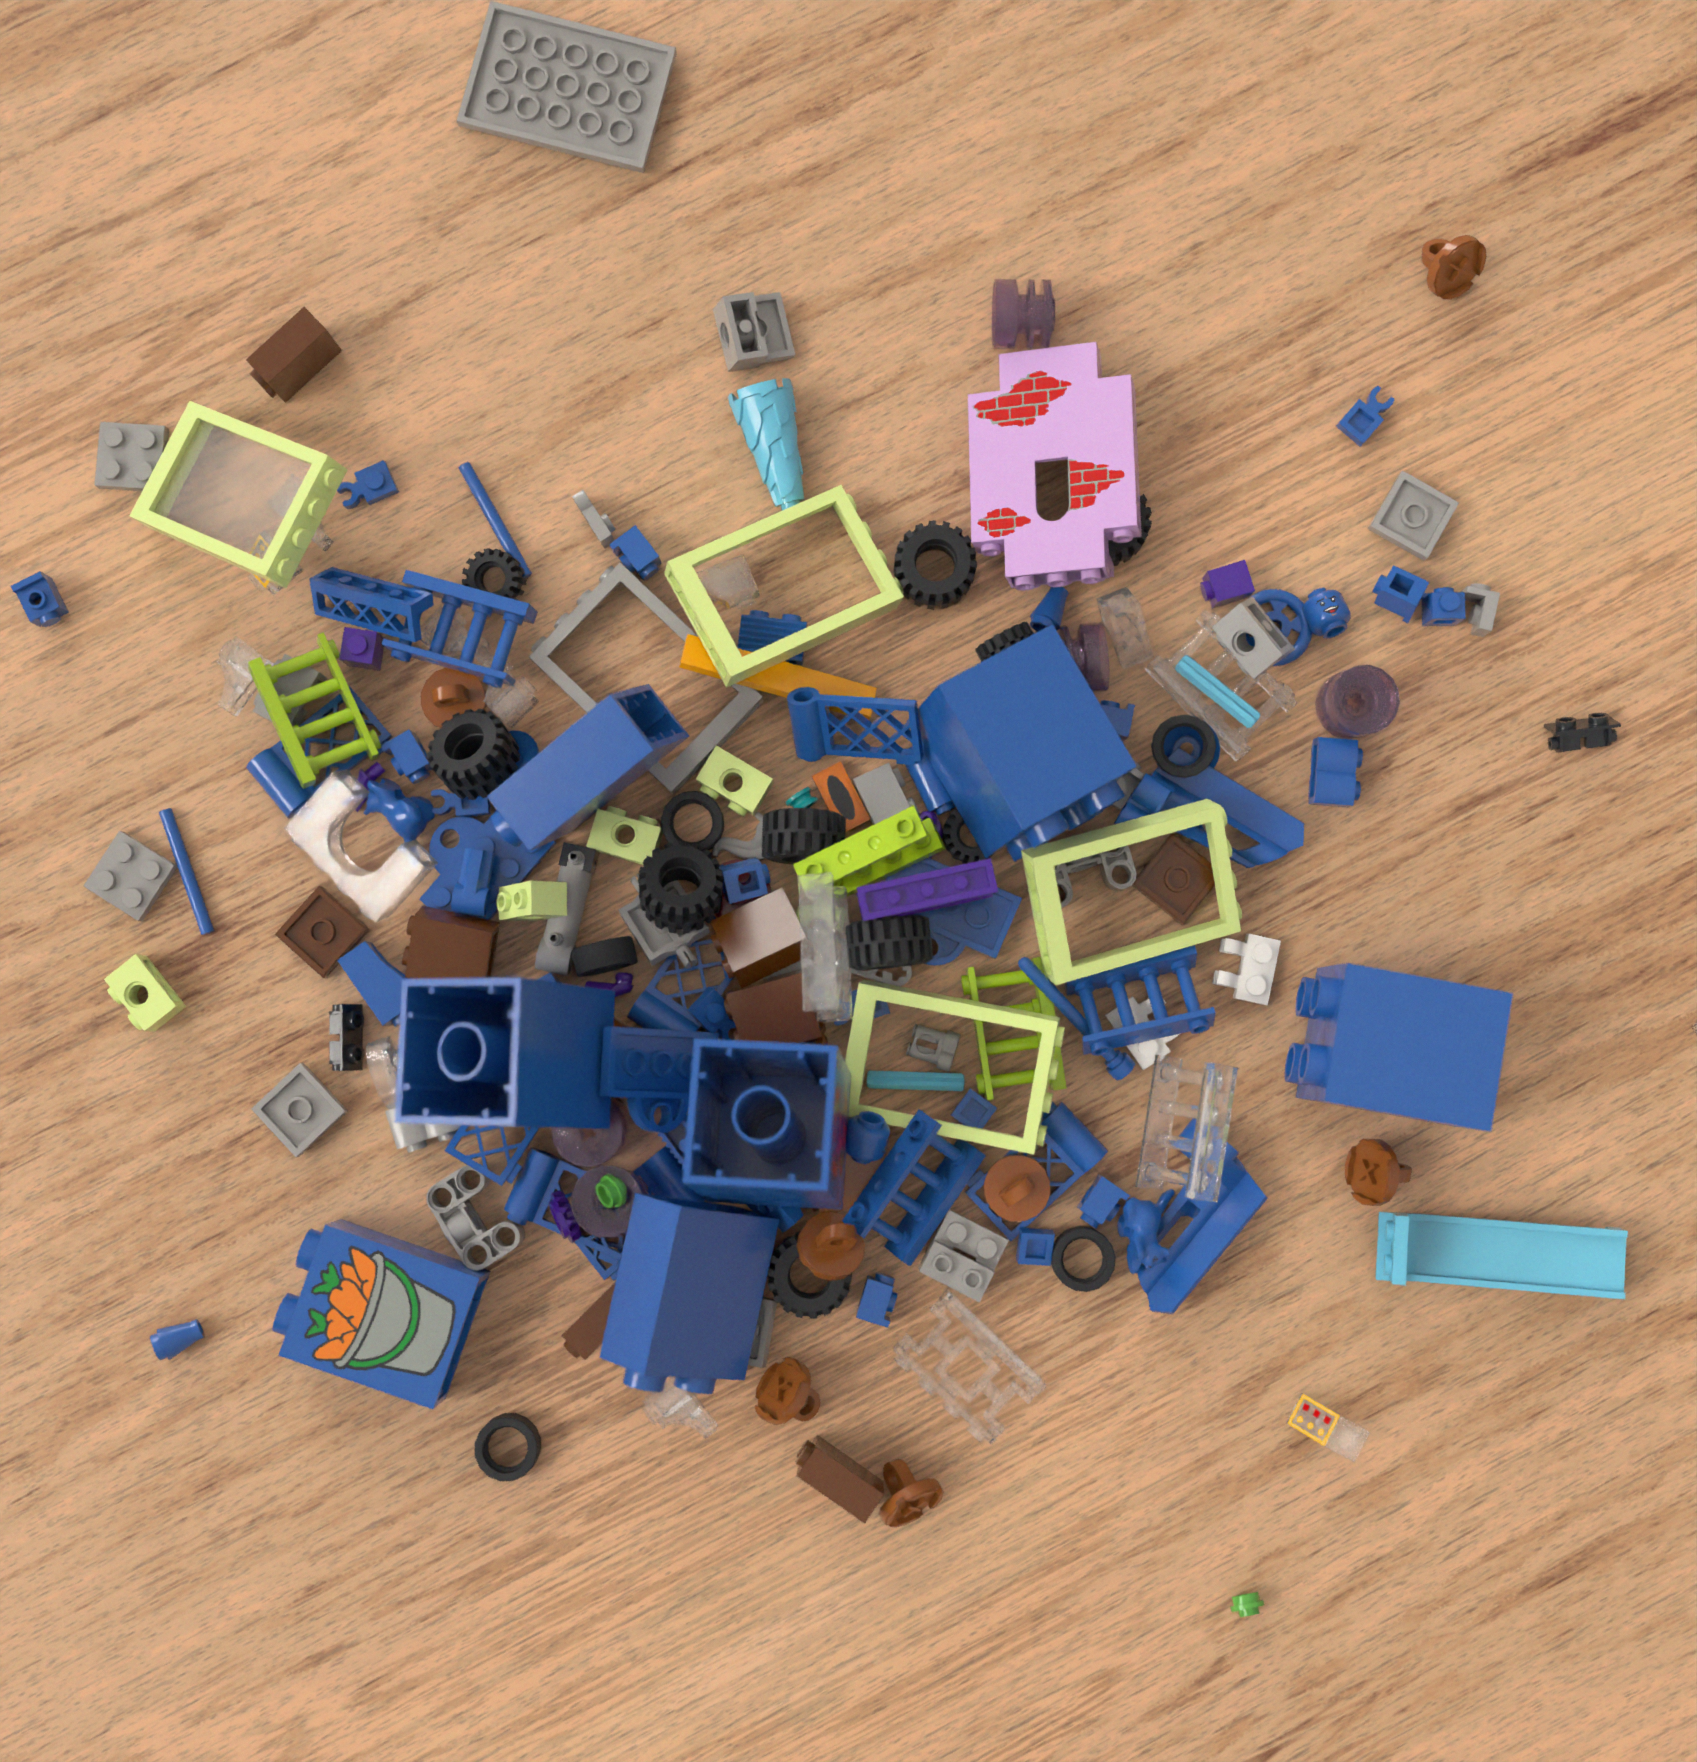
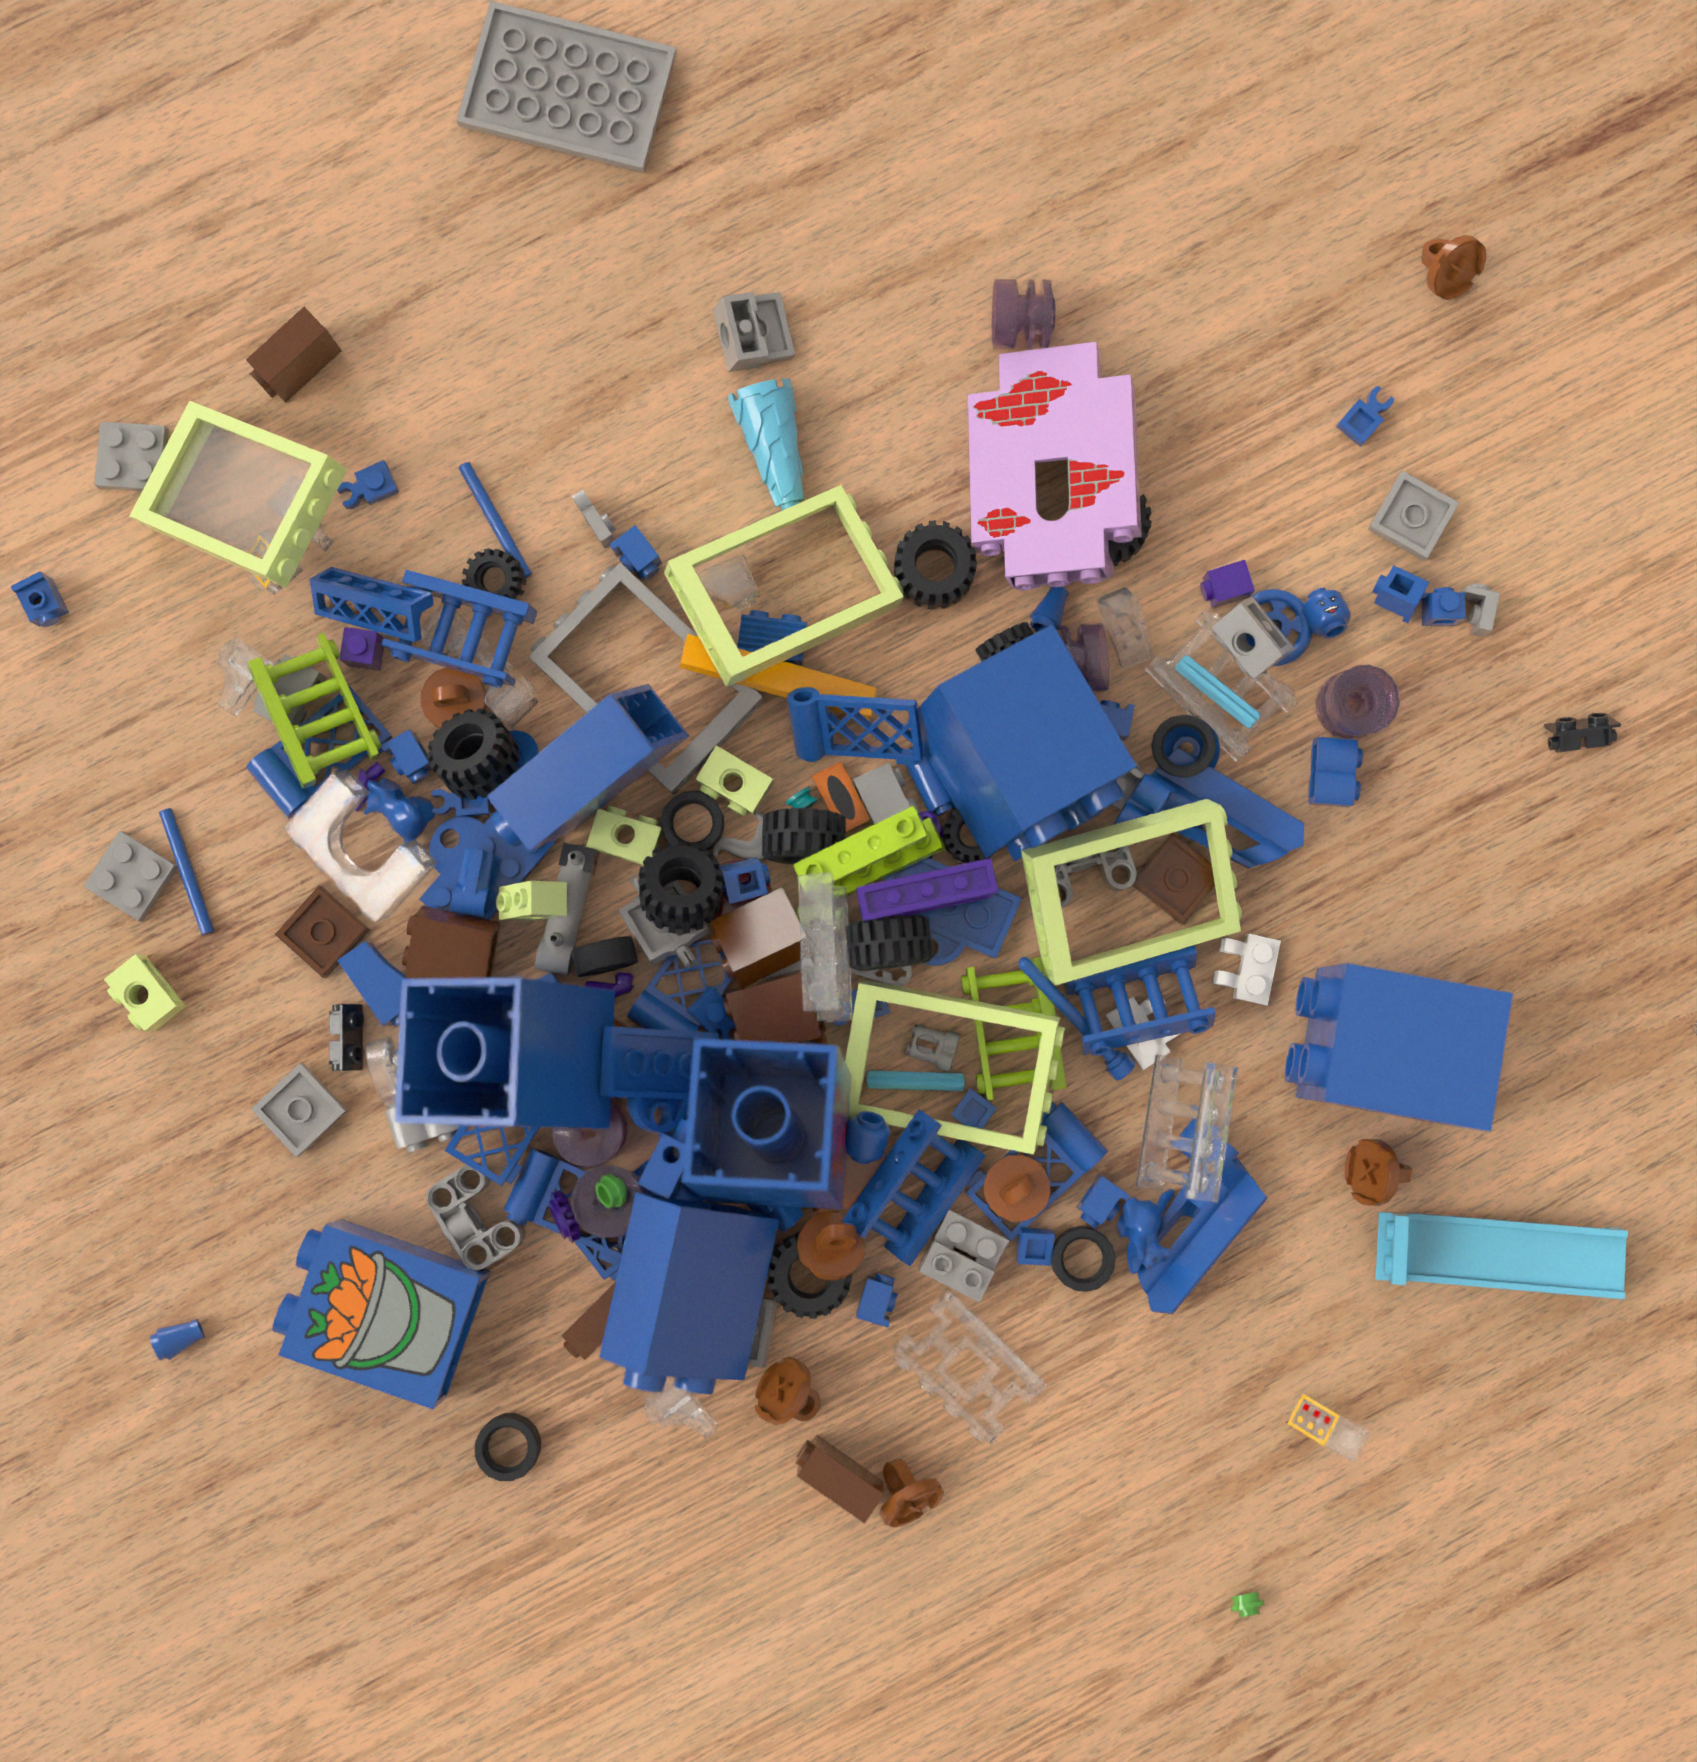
none -> blue torso [638,1118,687,1199]

